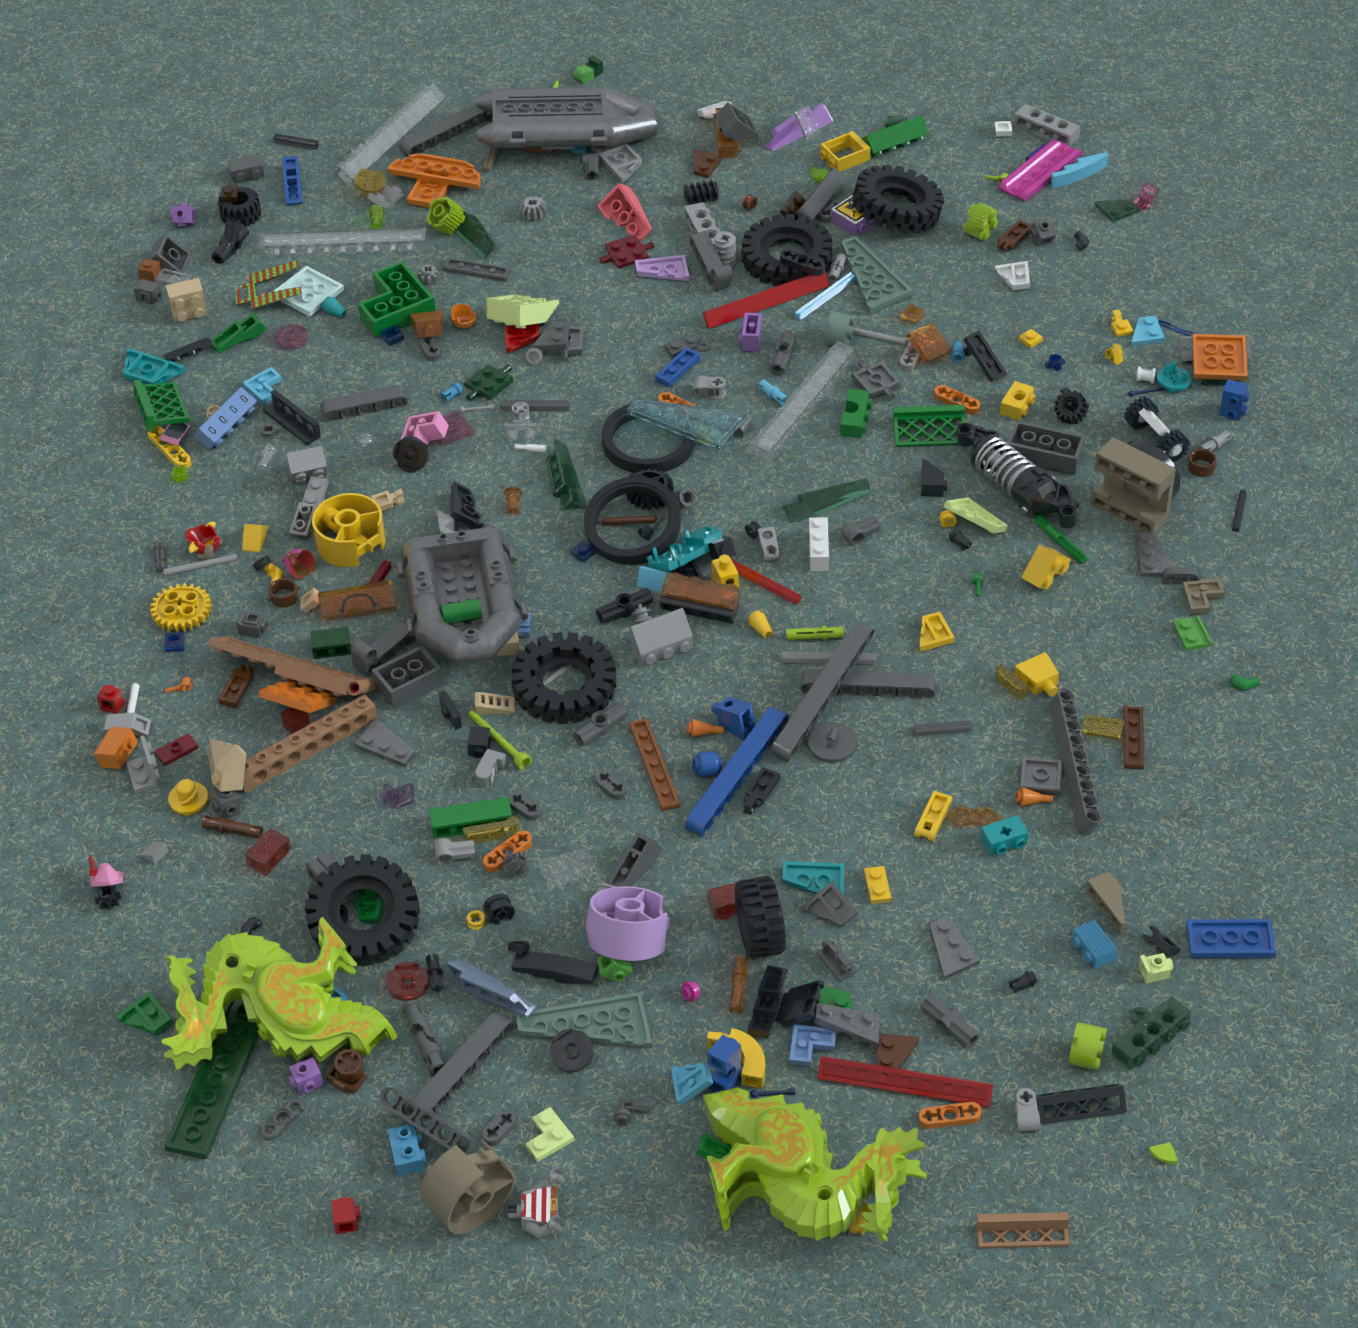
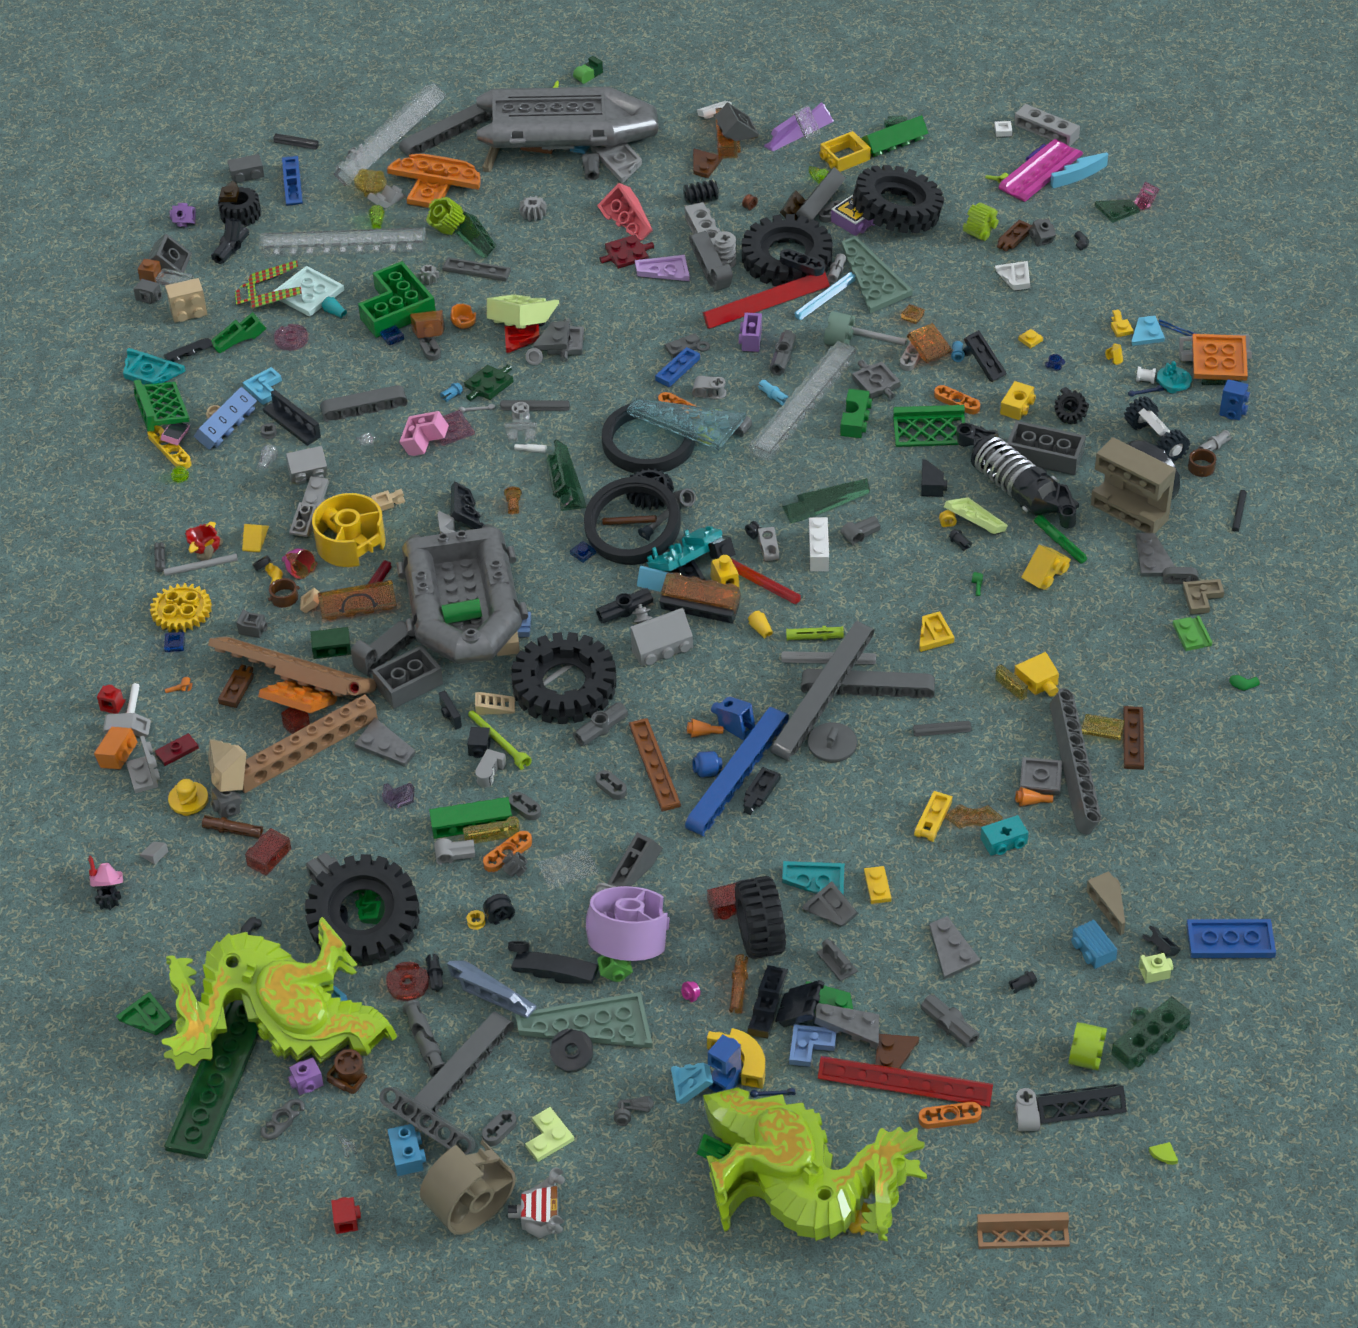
black plate [393,436,429,473] -> none

